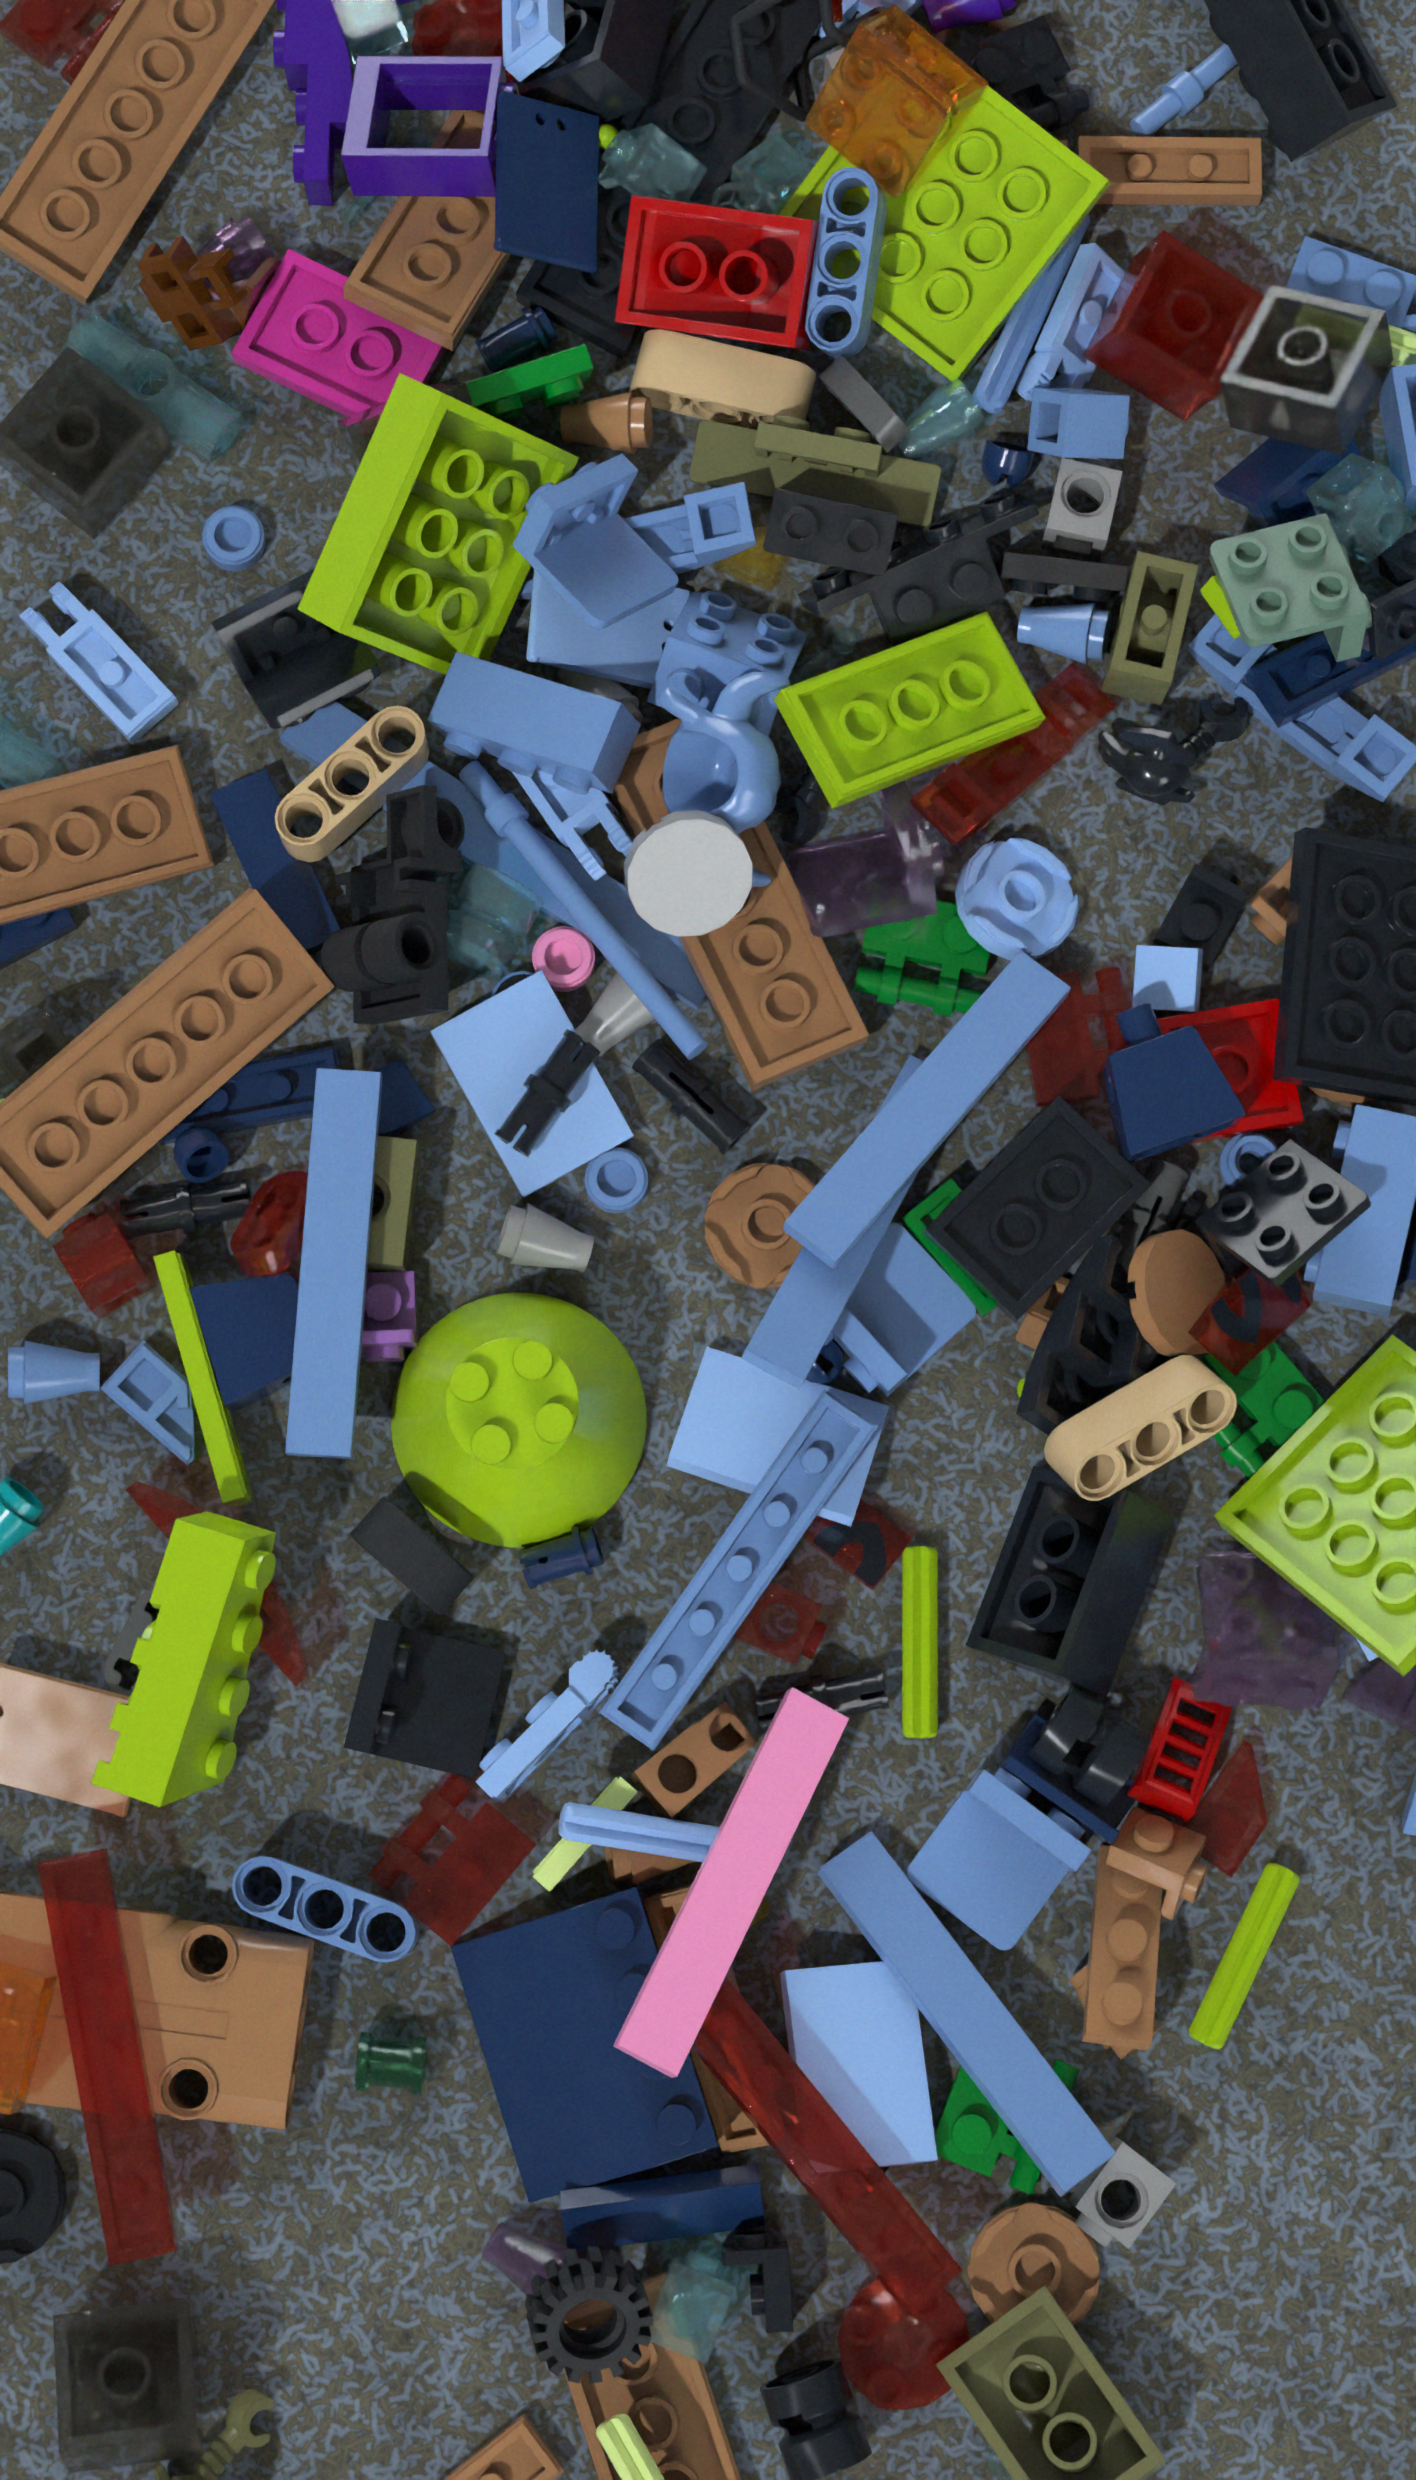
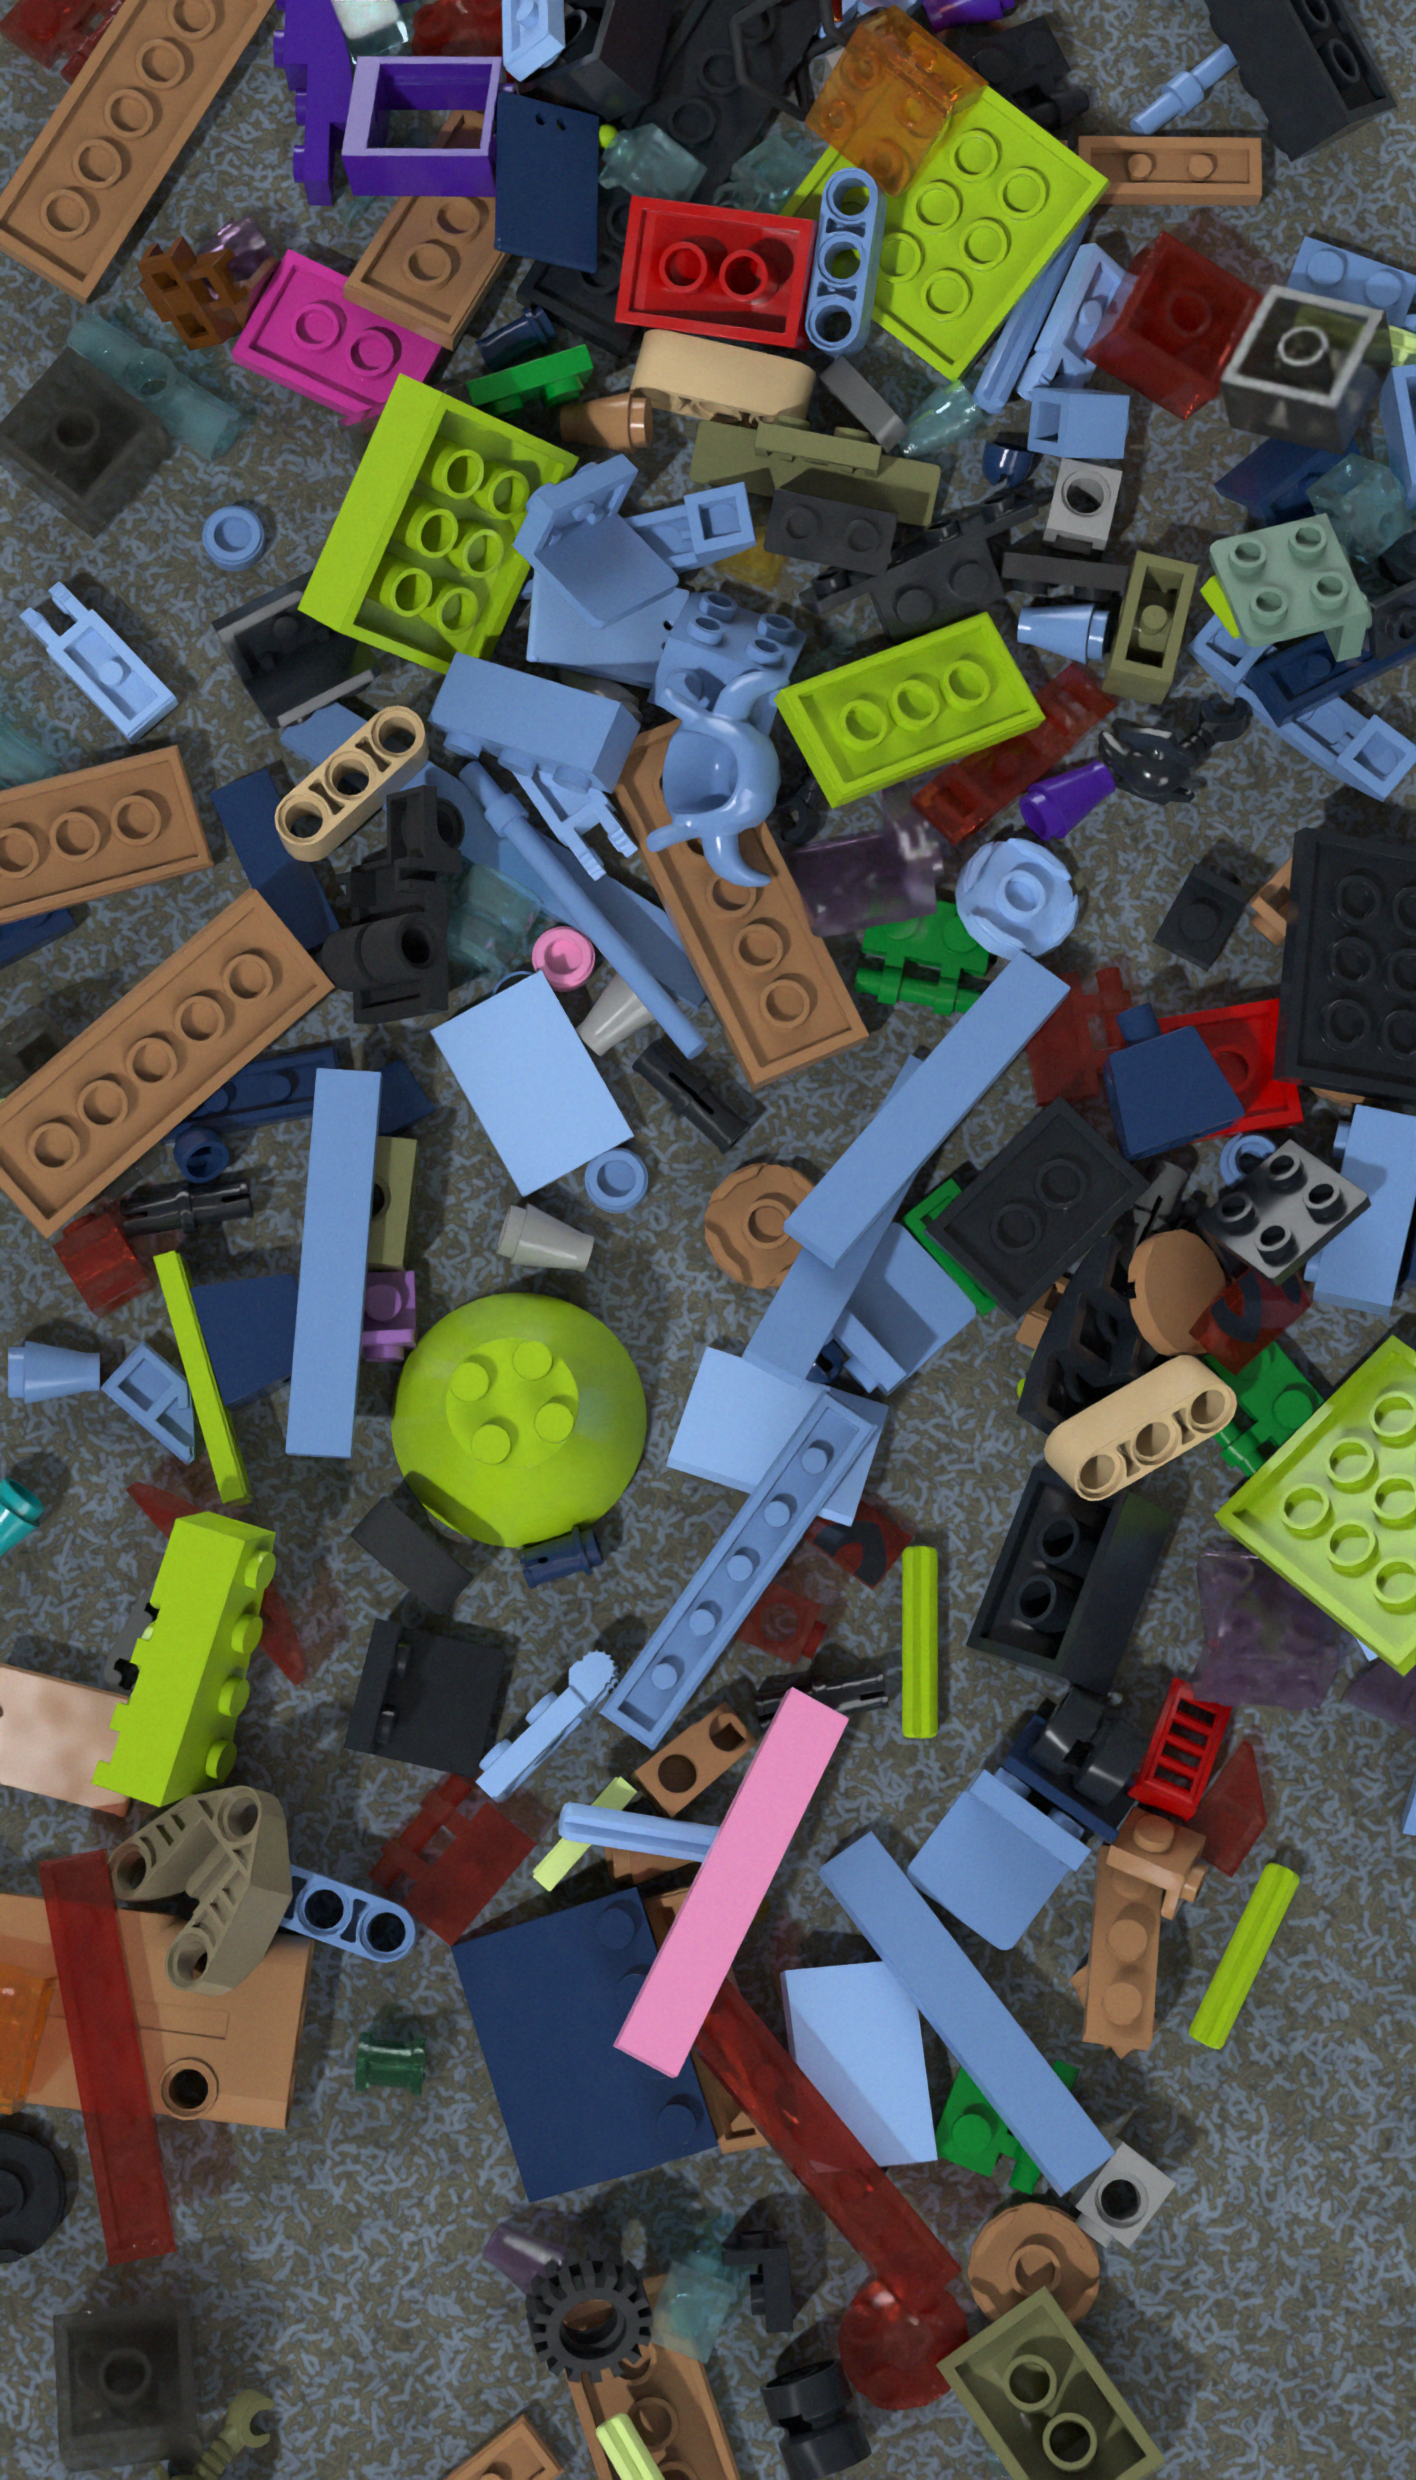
clear red plate [230,1171,308,1277] -> none
black pin [494,1029,600,1157] -> none
dark blue tile [559,2164,765,2252] -> none
tile [624,810,753,937] -> none
light blue tile [1132,945,1203,1012] -> none
none -> dark tan connector [105,1785,293,1997]
none -> dark purple cone [1019,760,1116,841]

